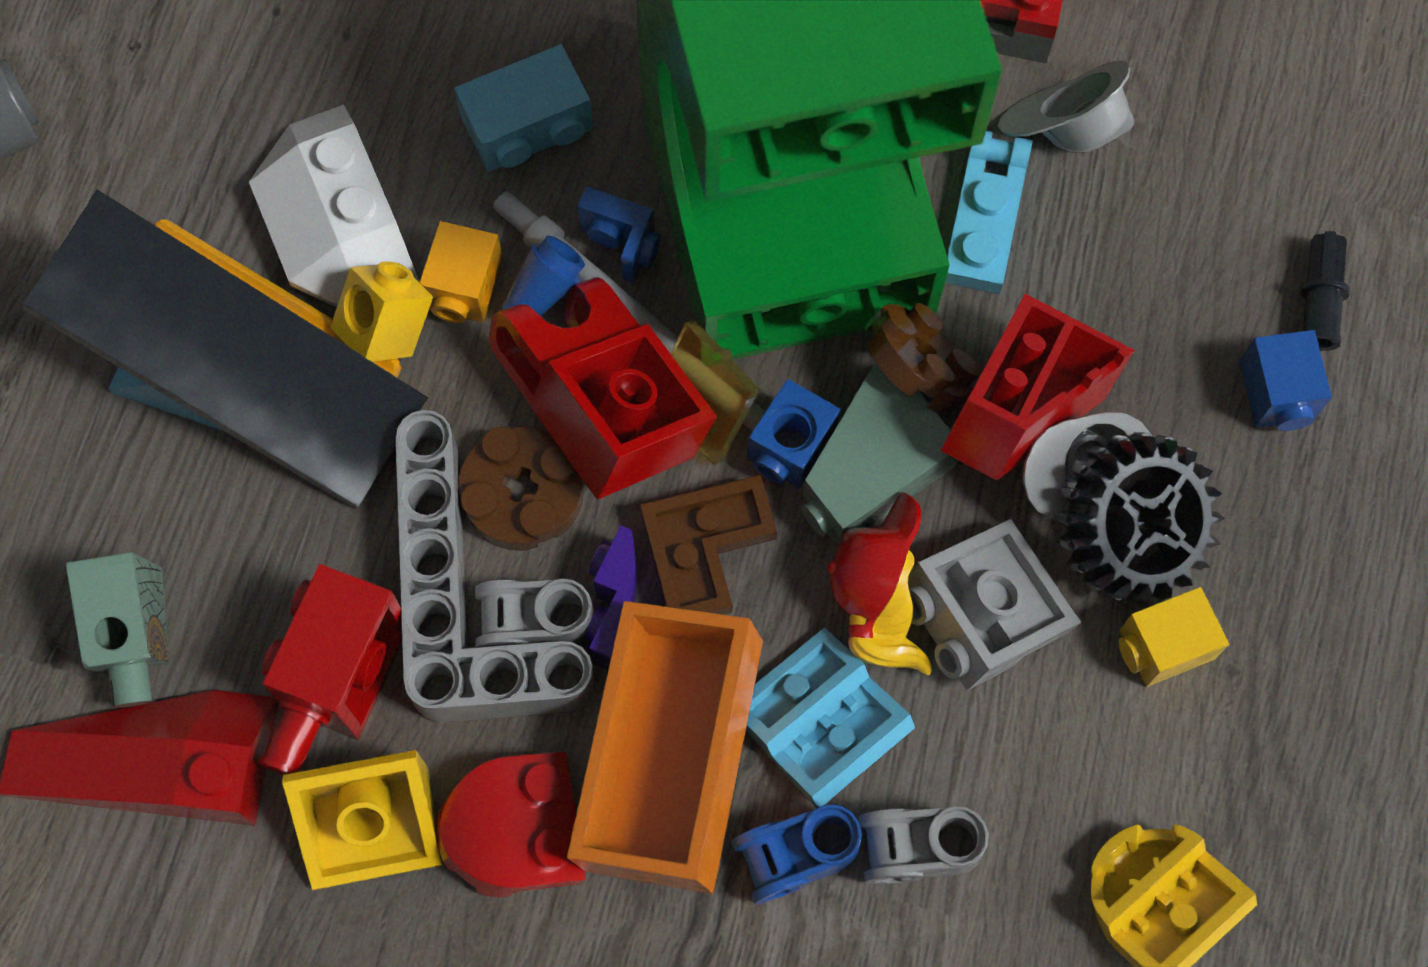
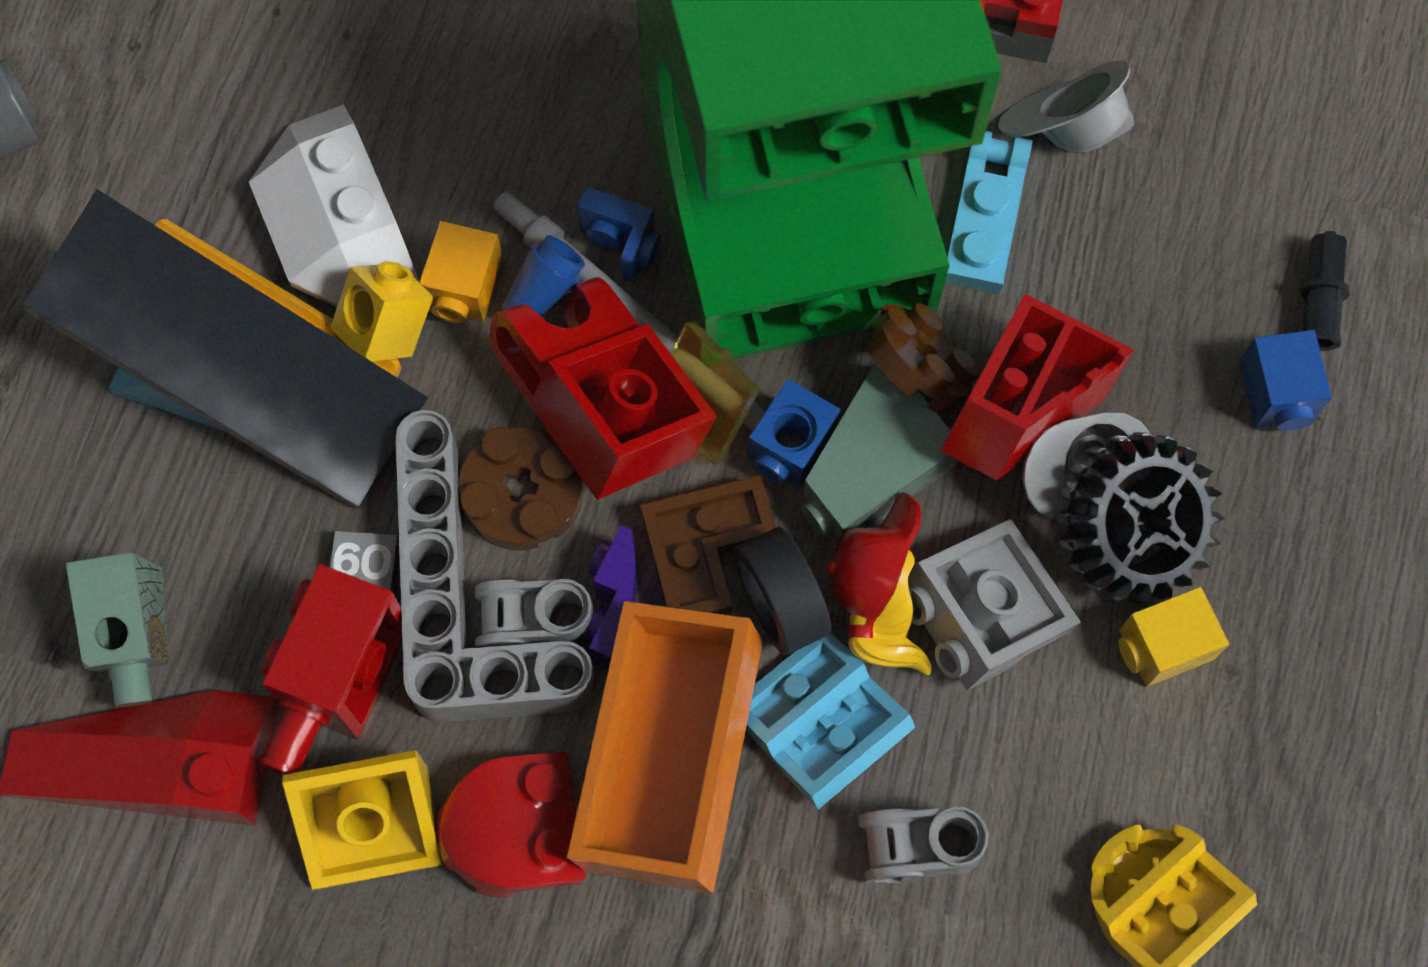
medium azure brick [454,44,593,172] -> none
blue piece [731,804,862,905] -> none
none -> light grey tile [330,531,399,594]
none -> black tyre [733,526,831,655]

